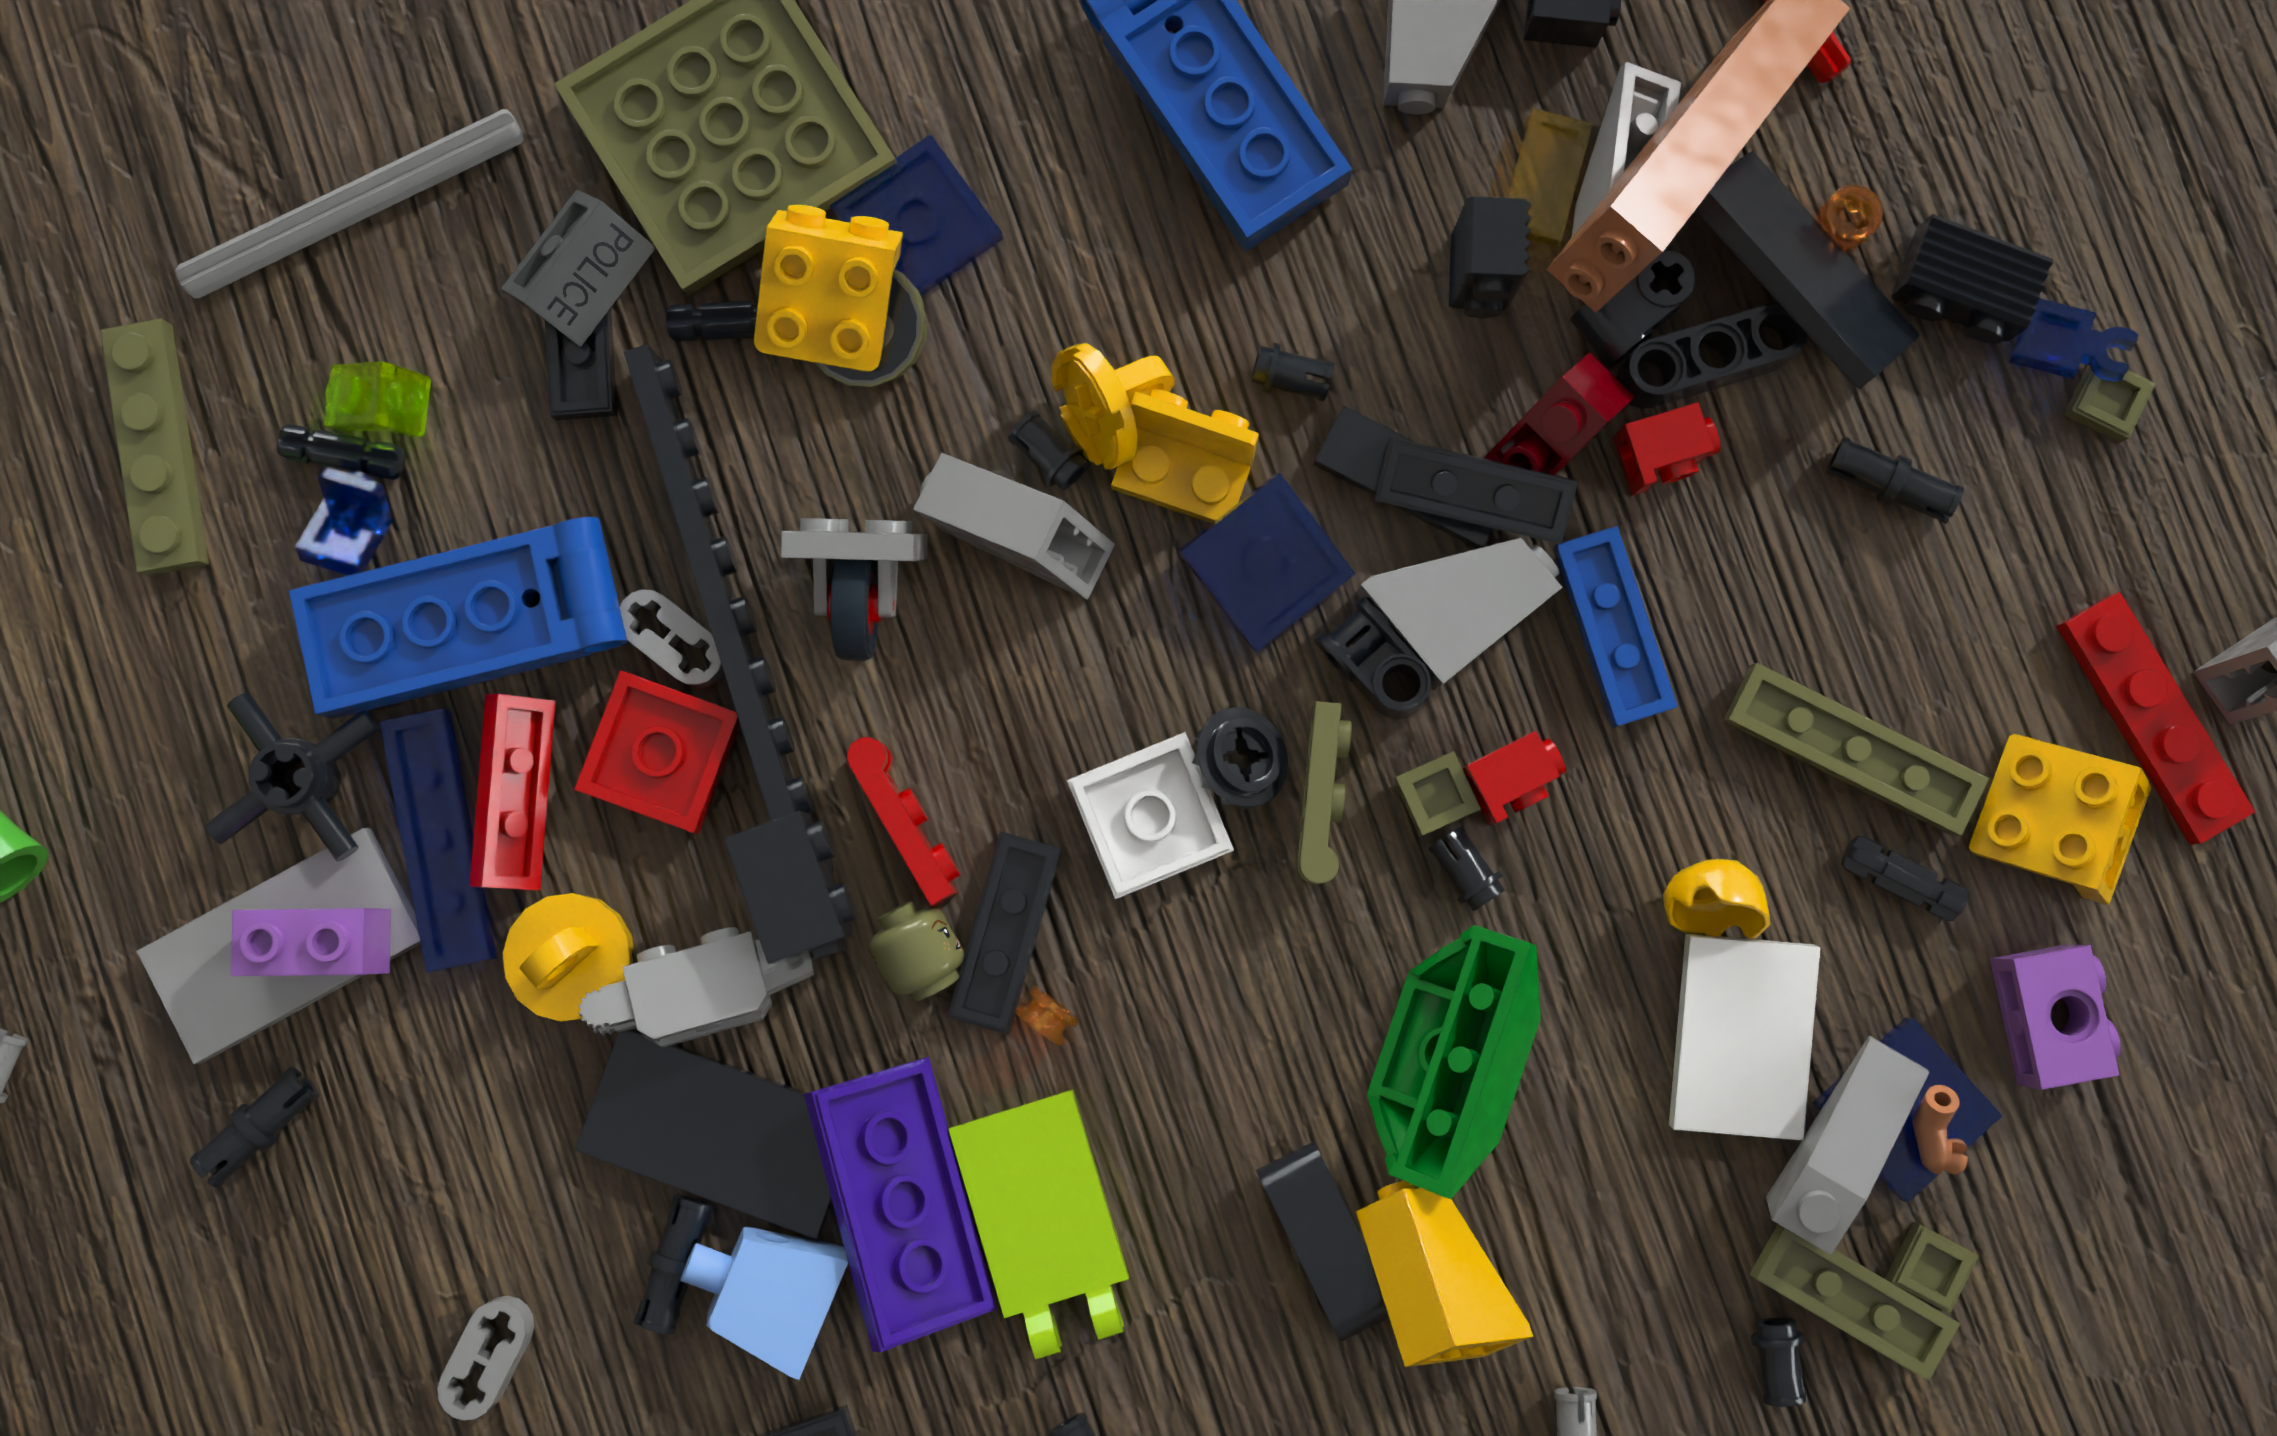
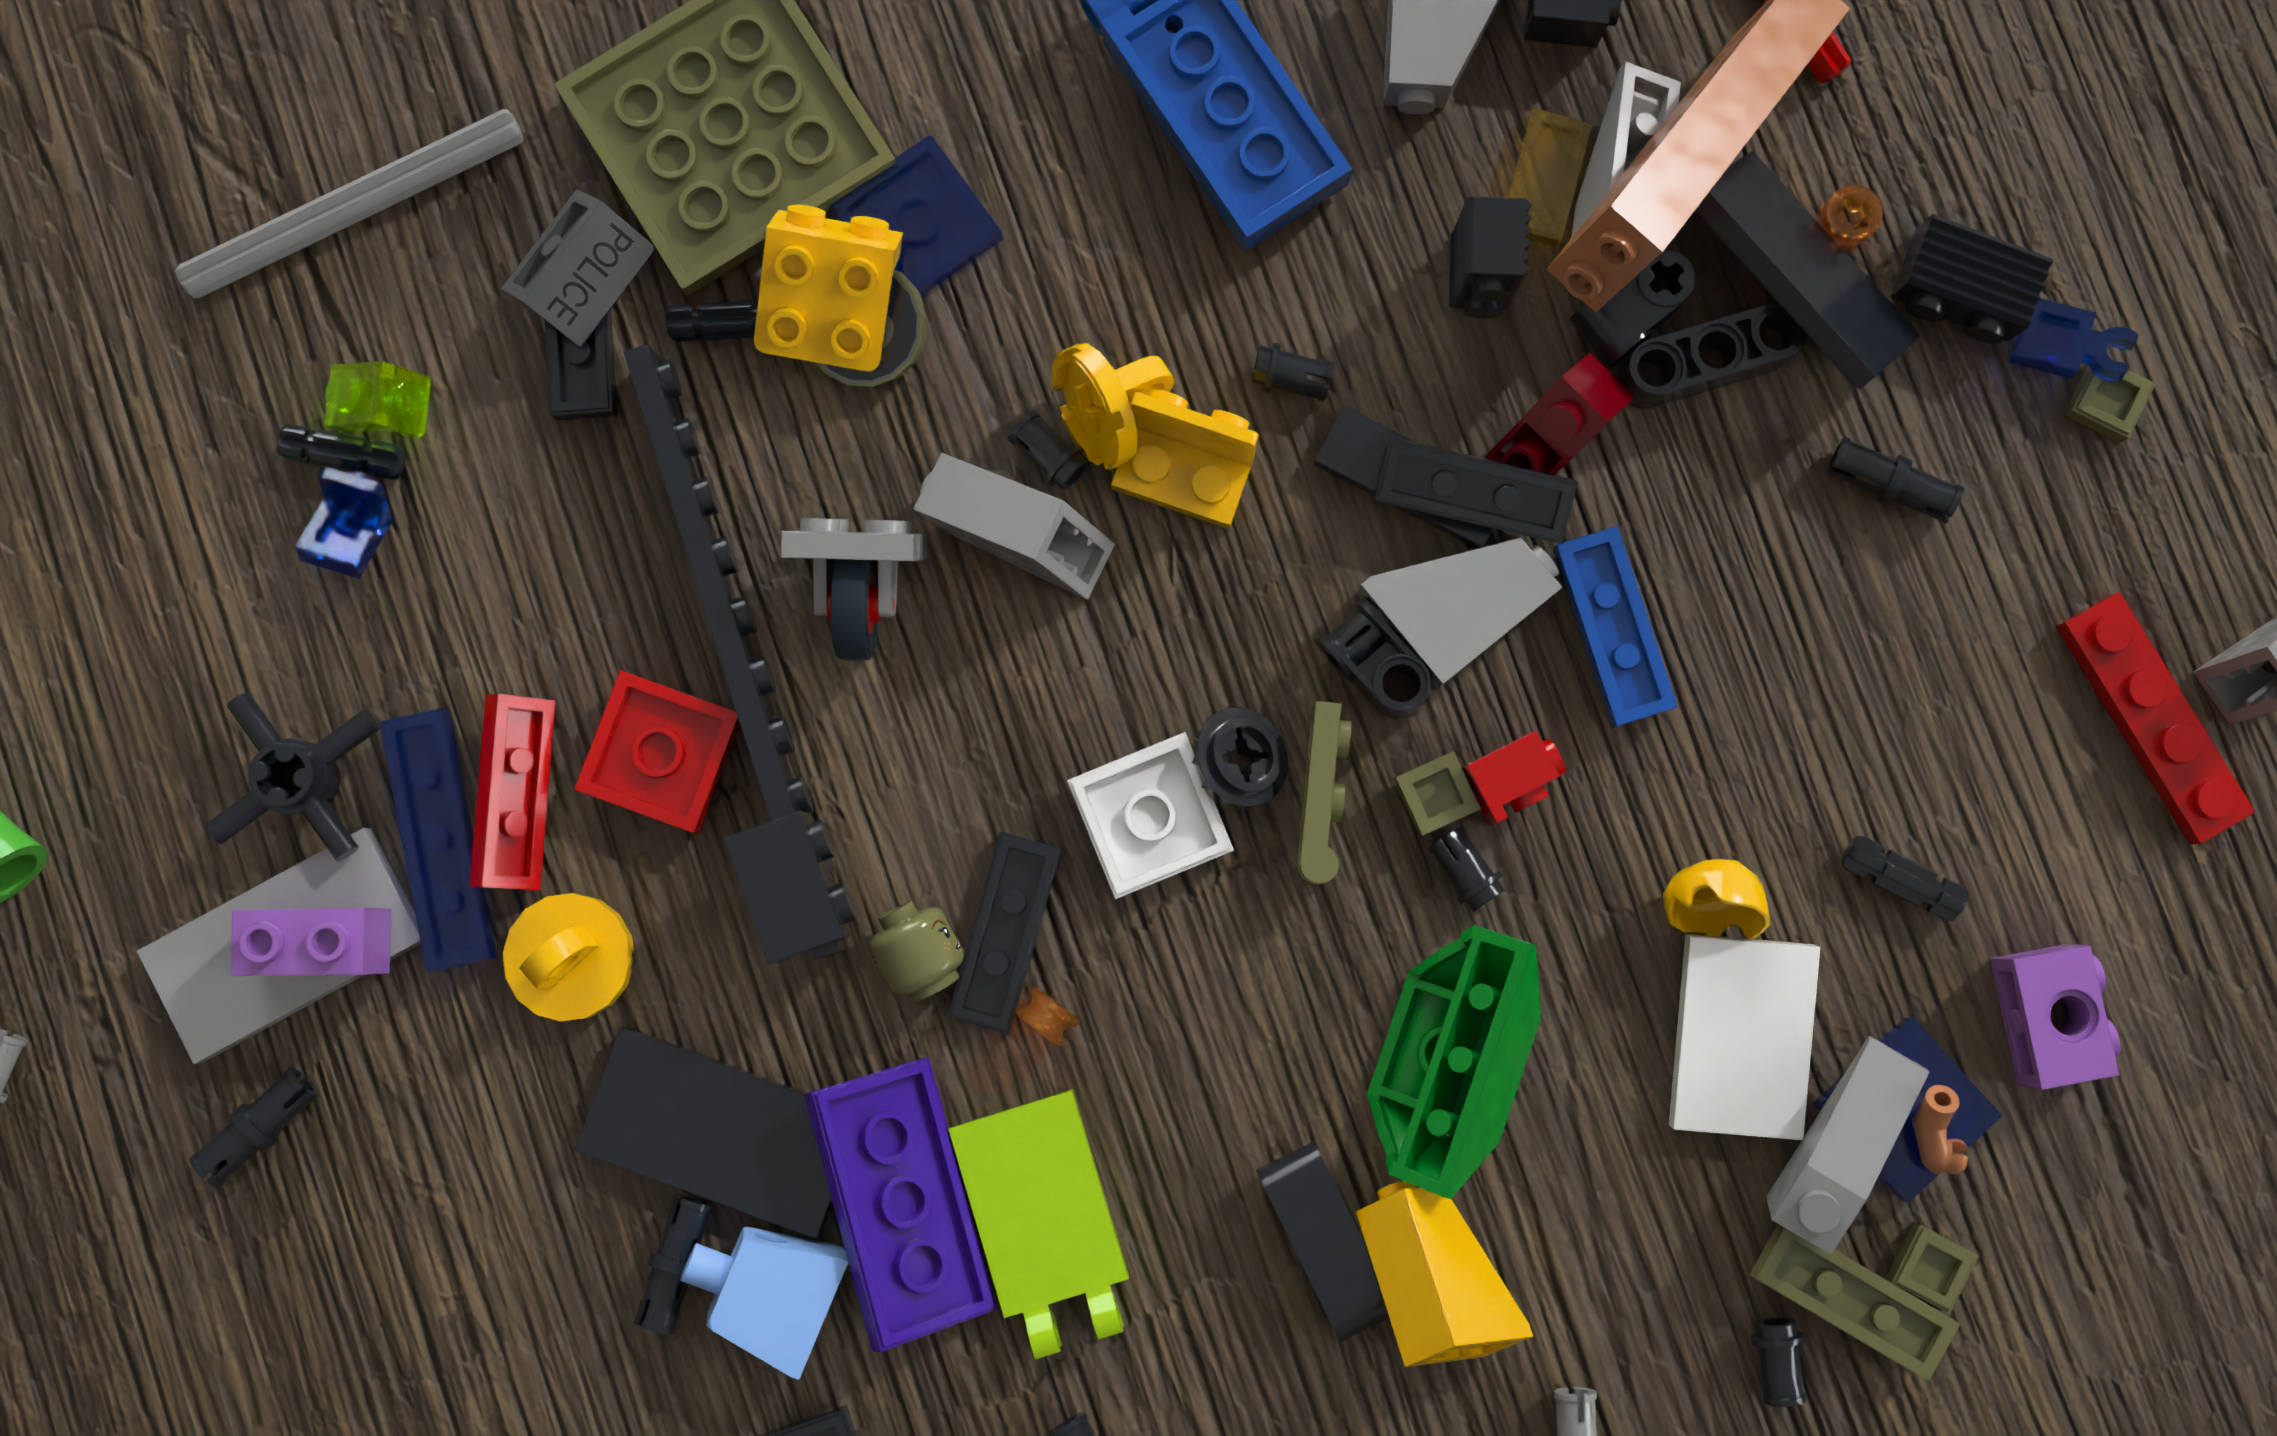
olive plate [100,318,209,576] -> none
blue hinge [289,517,628,719] -> none
light grey beam [437,1296,535,1421] -> none
light grey hinge [578,927,814,1048] -> none
light grey beam [620,589,724,688] -> none
red plate [847,737,961,906] -> none
clear blue tile [1177,473,1356,652] -> none
red brick [1613,402,1721,496] -> none
olive plate [1723,663,1989,837] -> none
yellow bracket [1969,734,2151,906] -> none

